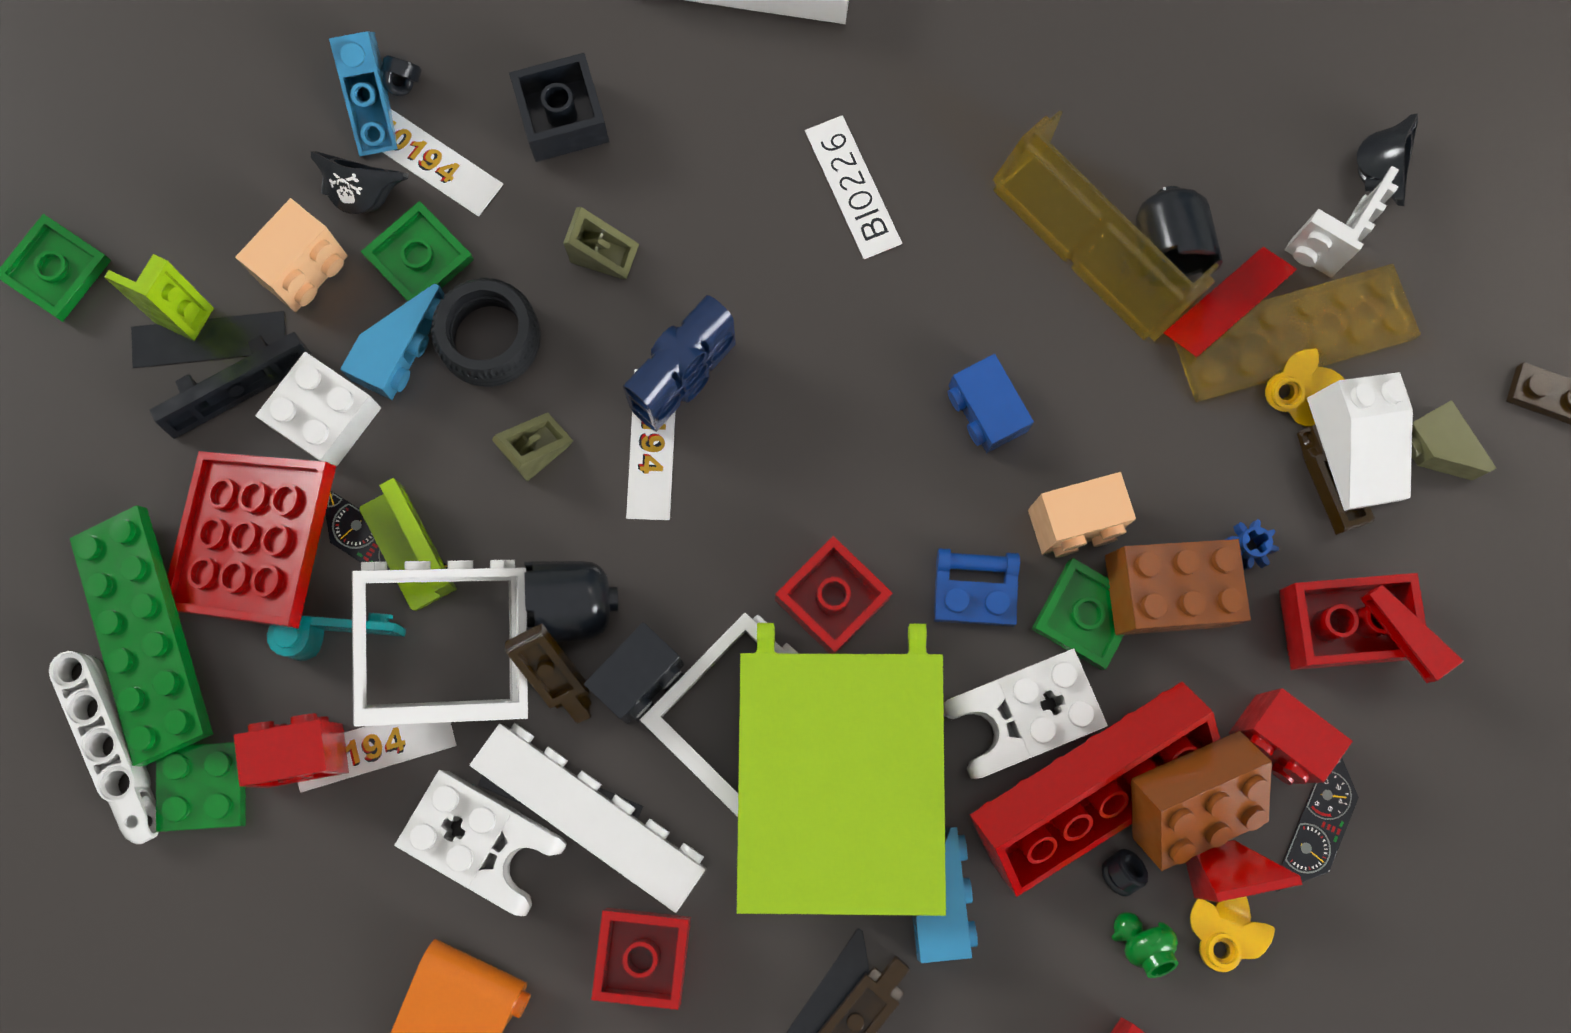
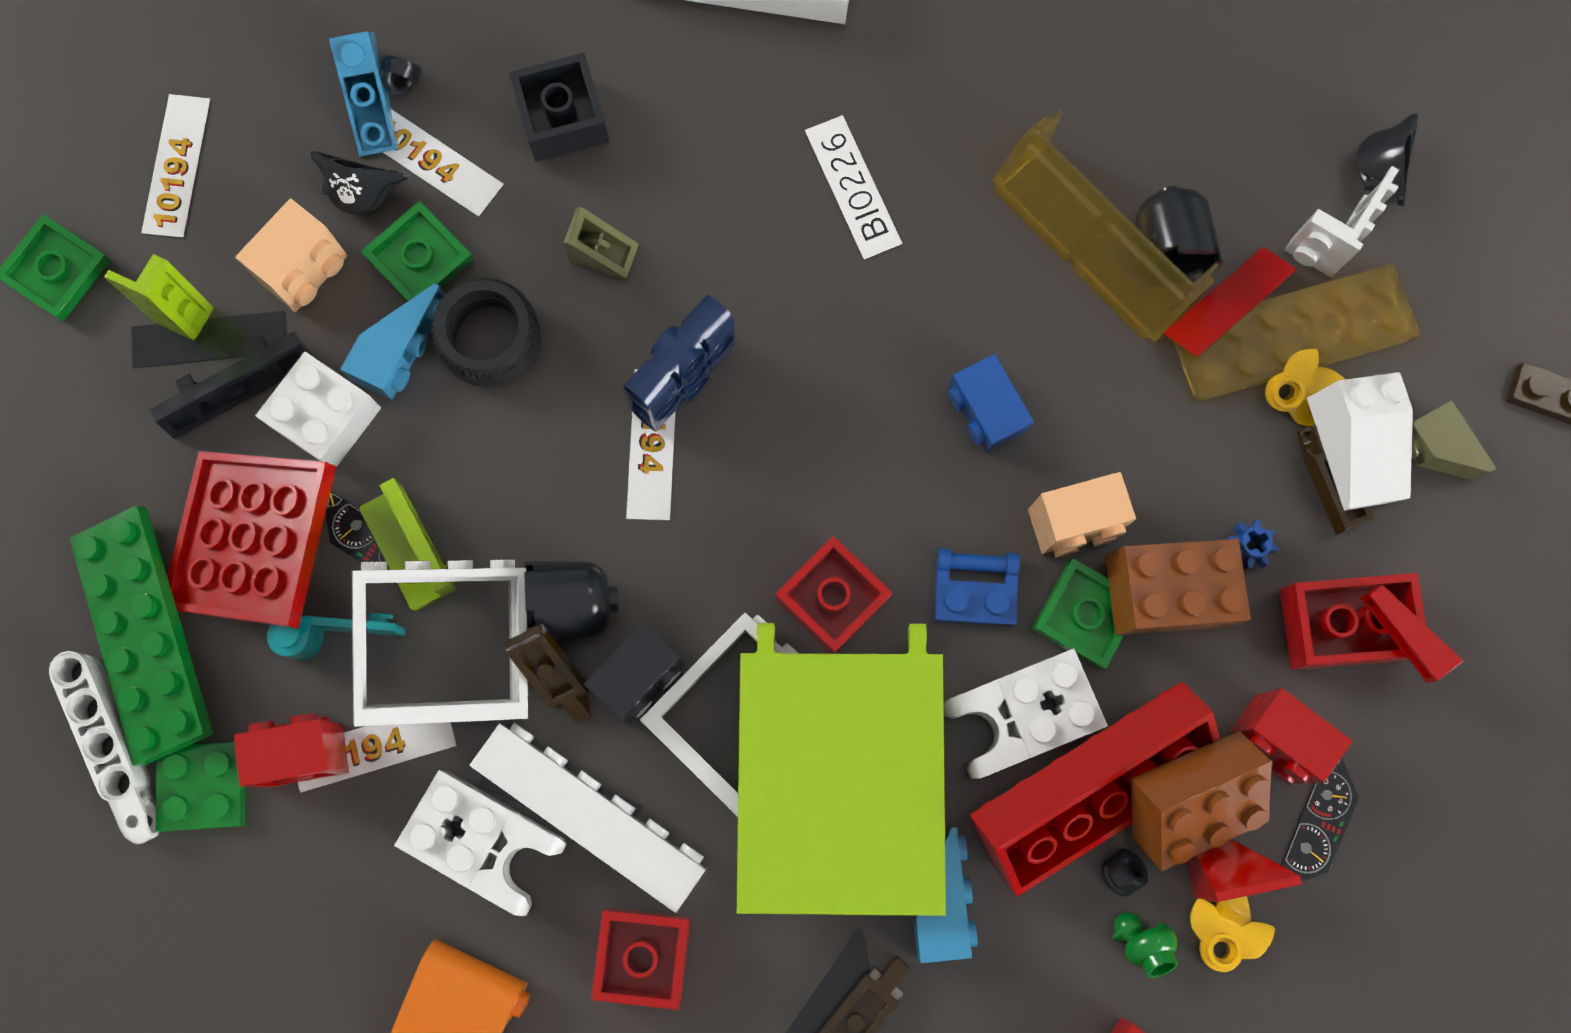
olive slope [492,412,573,482] -> none
none -> white sticker [141,94,210,238]

